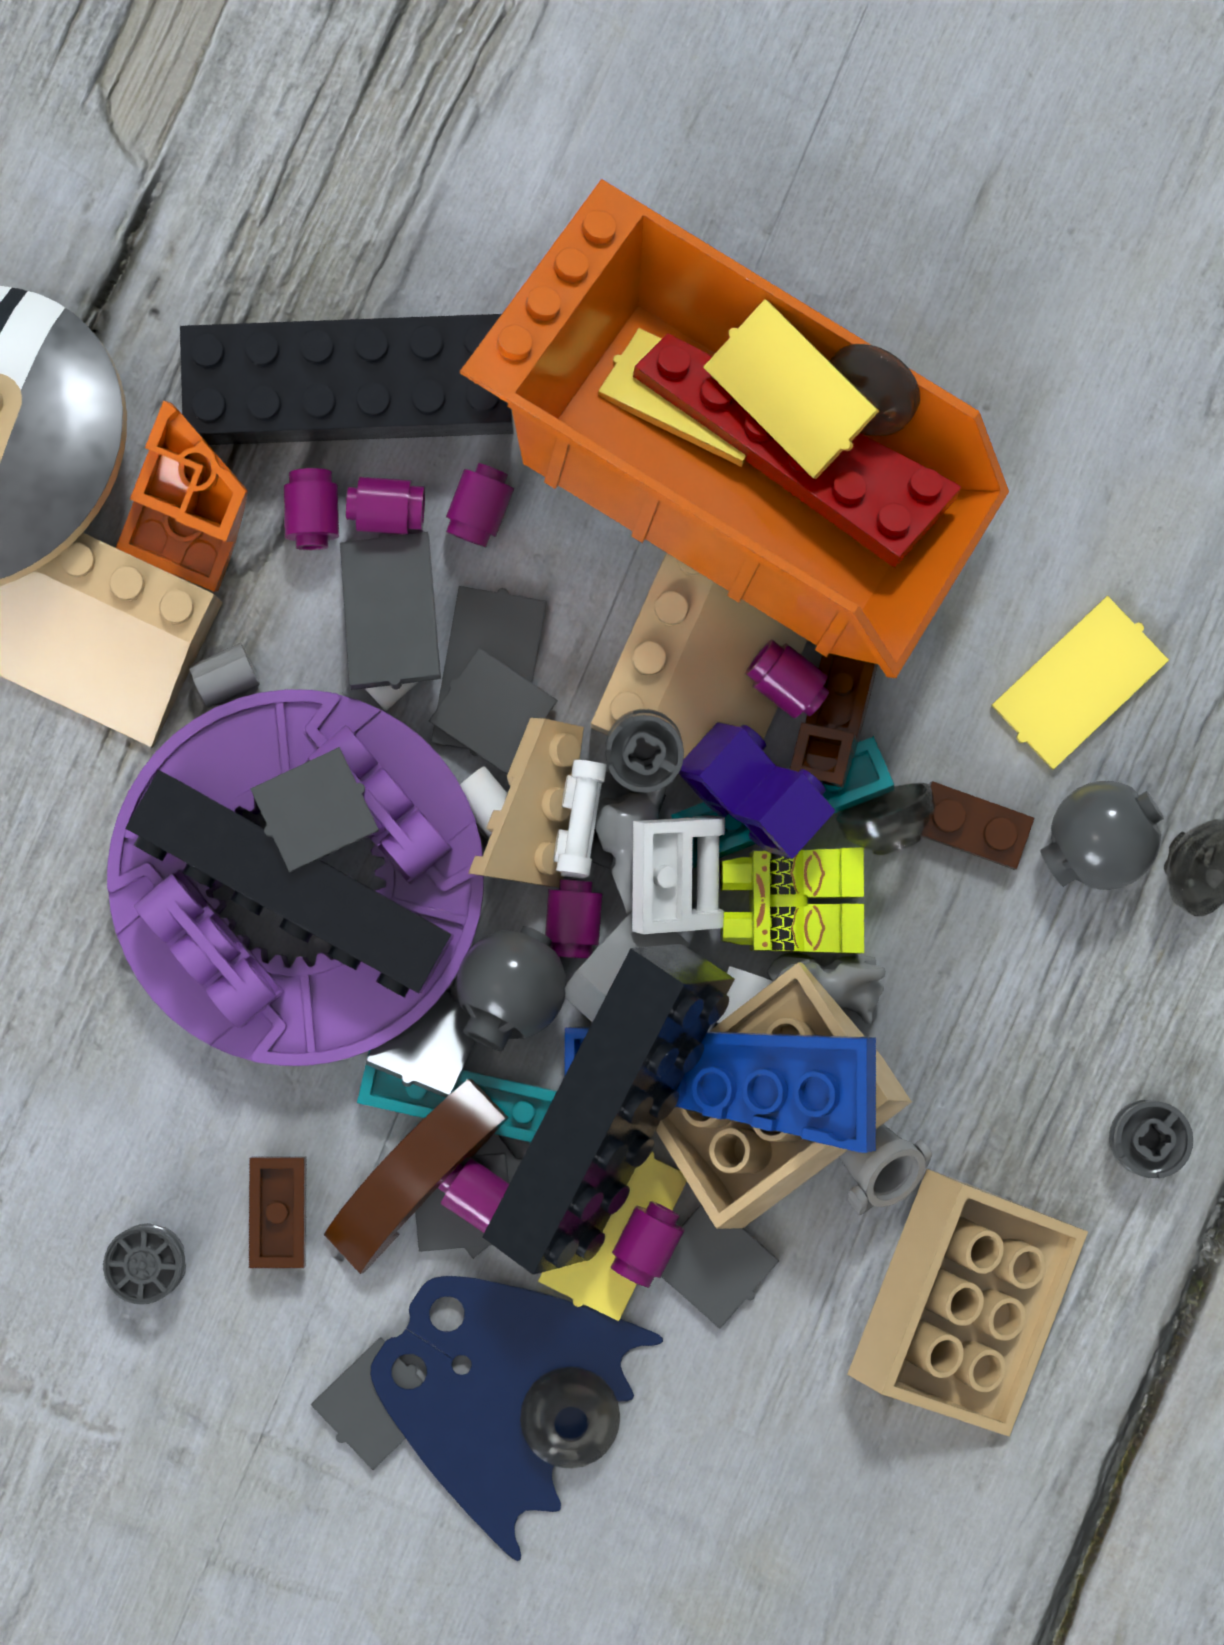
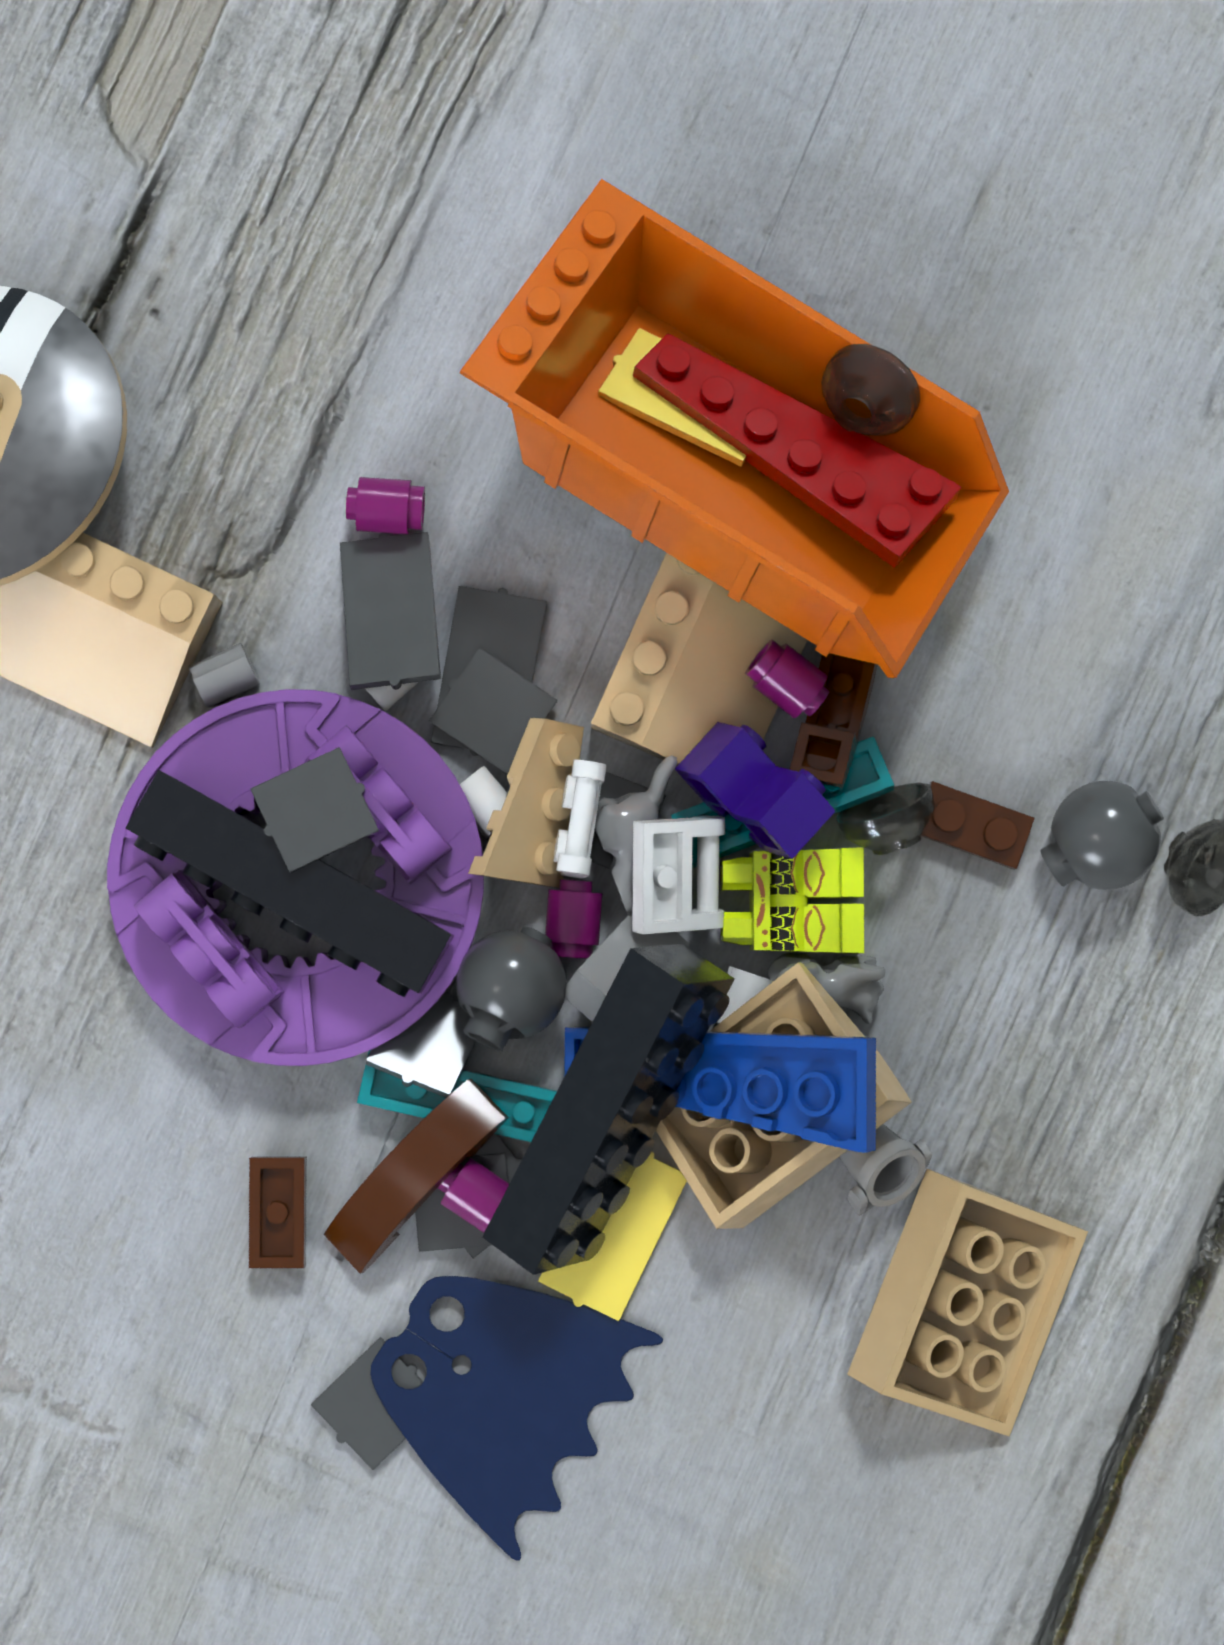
dark grey wheel [103,1223,186,1304] -> none
orange slope [115,400,248,592] -> none
black brick [180,314,514,445] -> none
magenta brick [284,468,339,550] -> none
magenta brick [446,463,514,548] -> none
clear smoke piece [520,1366,620,1469] -> none
dark grey wheel [605,709,684,793] -> none
magenta brick [610,1201,685,1288] -> none
dark grey piece [661,1204,779,1329] -> none
light yellow piece [703,299,879,479] -> none
light yellow piece [991,596,1169,770] -> none
dark grey wheel [1109,1100,1193,1179] -> none

